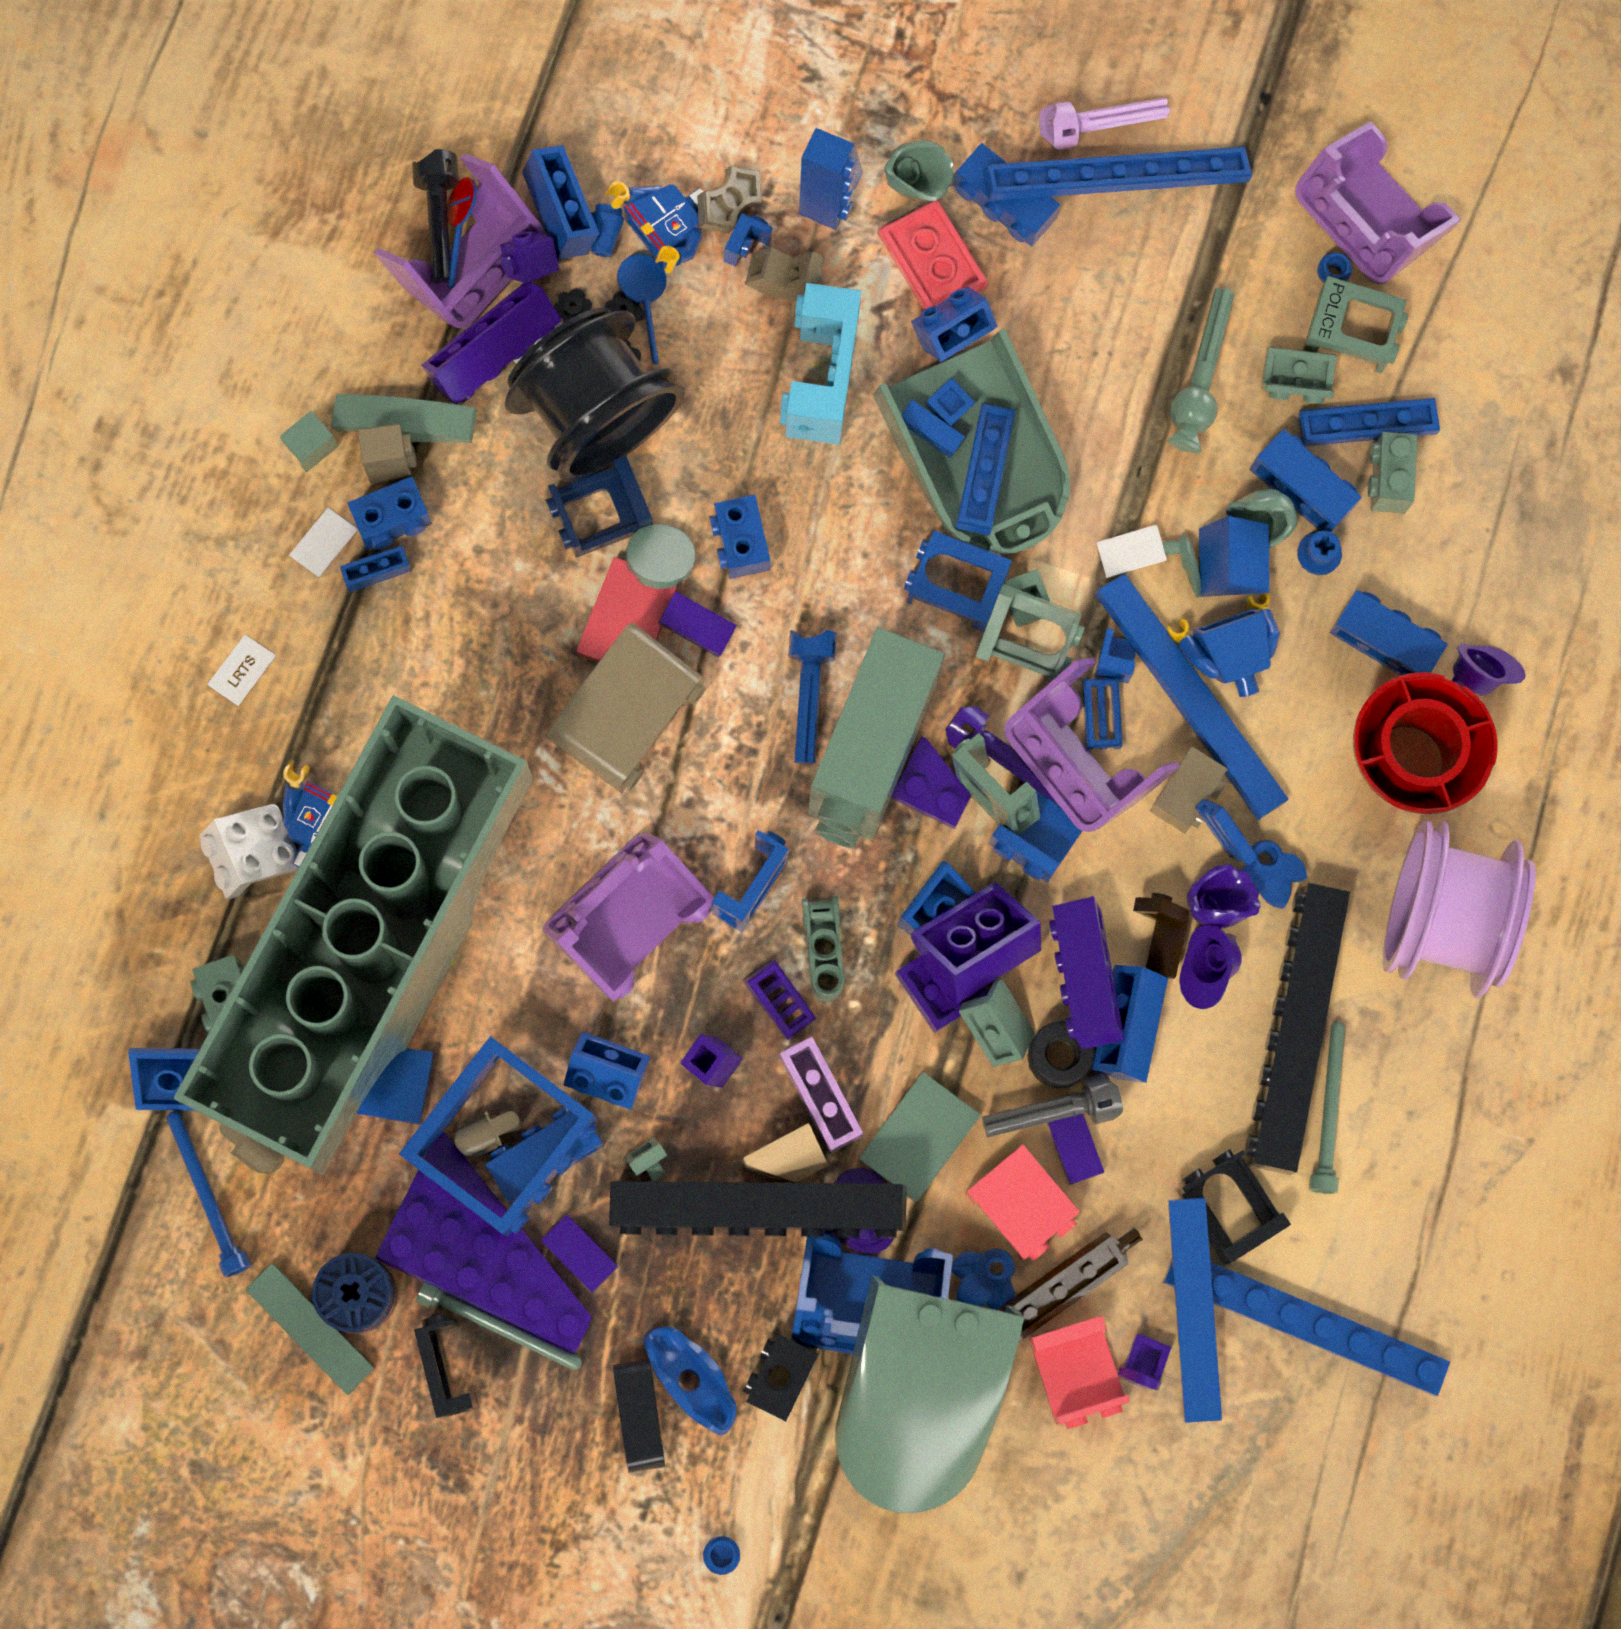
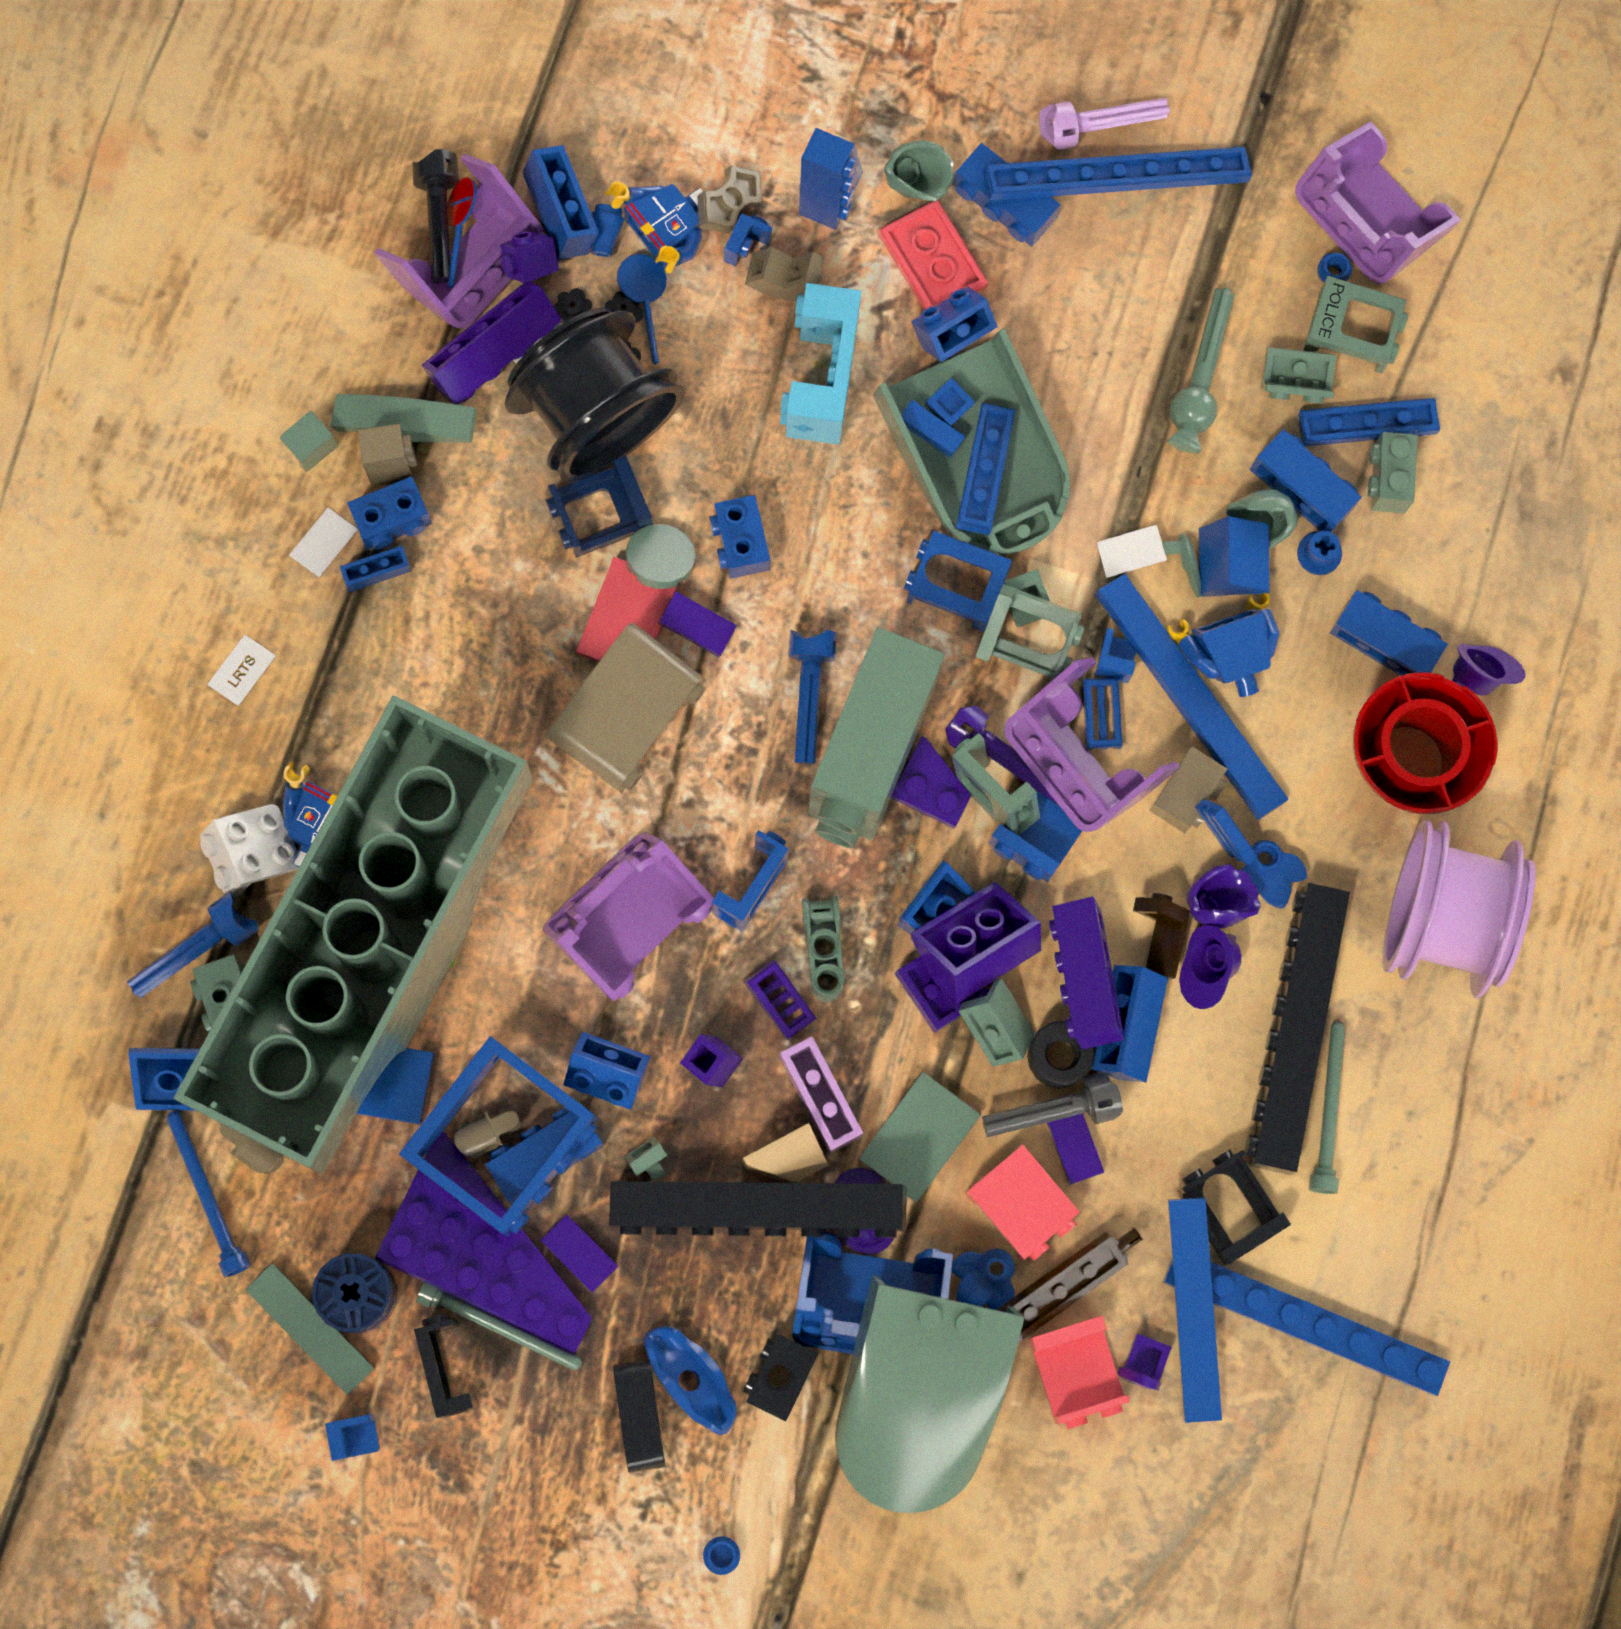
none -> blue piece [127,891,259,998]
none -> blue panel [325,1414,380,1461]

